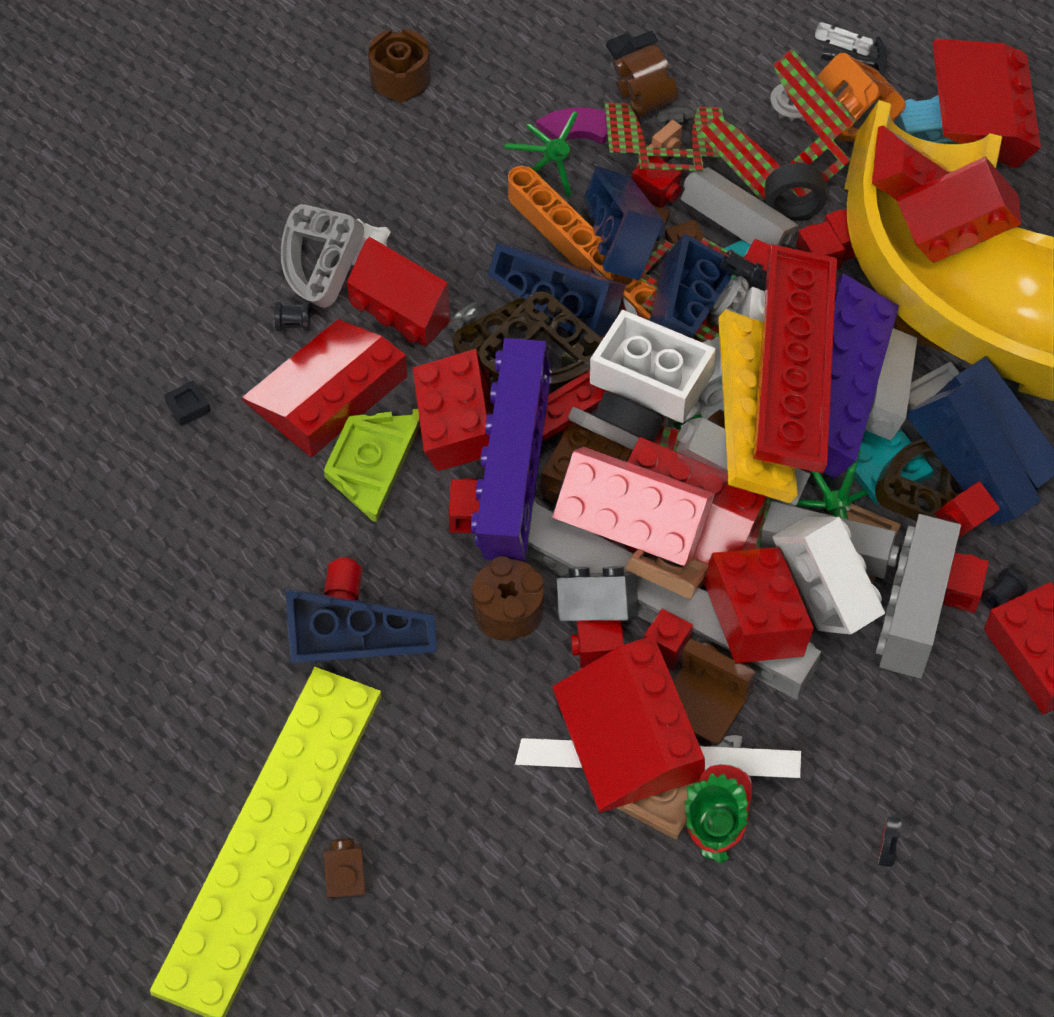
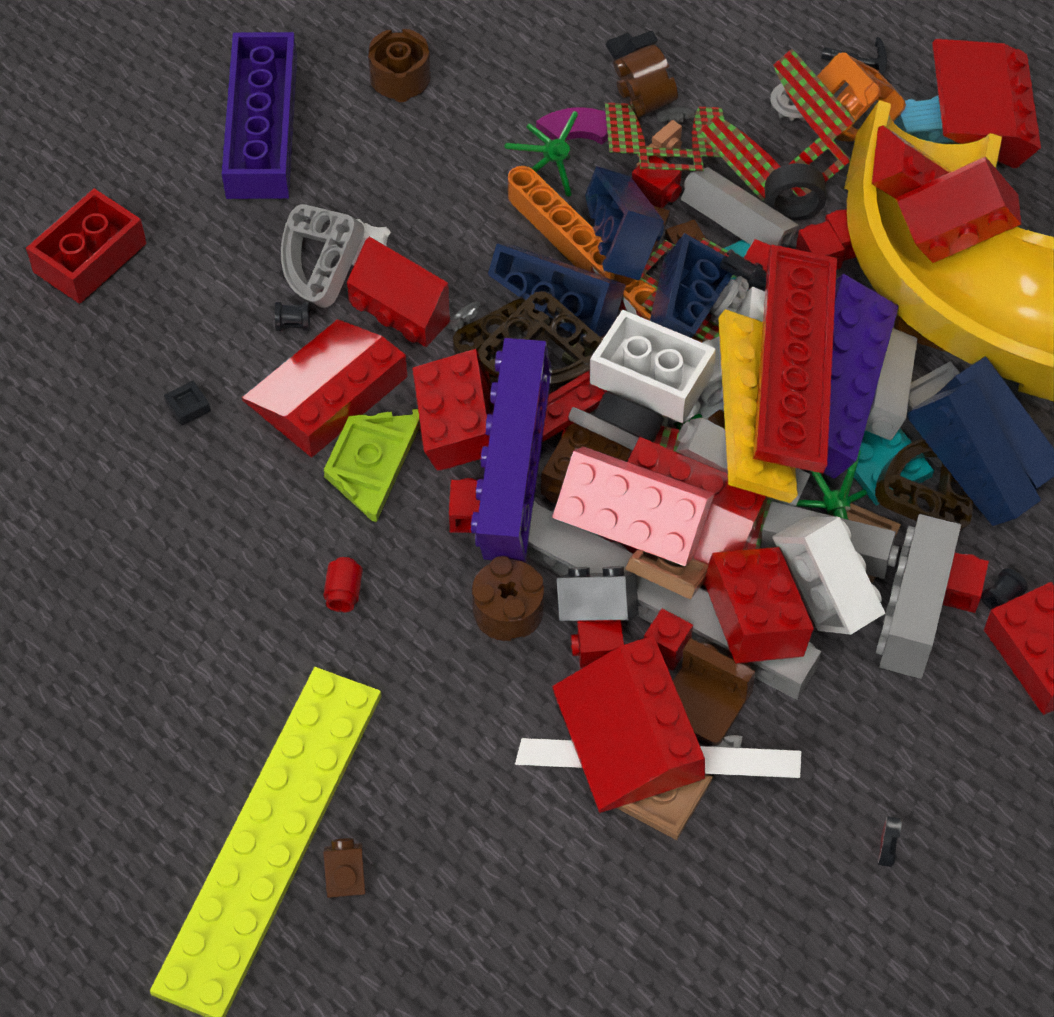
dark blue wedge [285,588,437,663] -> none
green hair [684,764,753,863] -> none
light grey axle [815,22,874,56] -> none
red brick [935,481,1000,539] -> none
none -> red brick [26,188,147,304]
none -> dark purple brick [222,32,297,199]

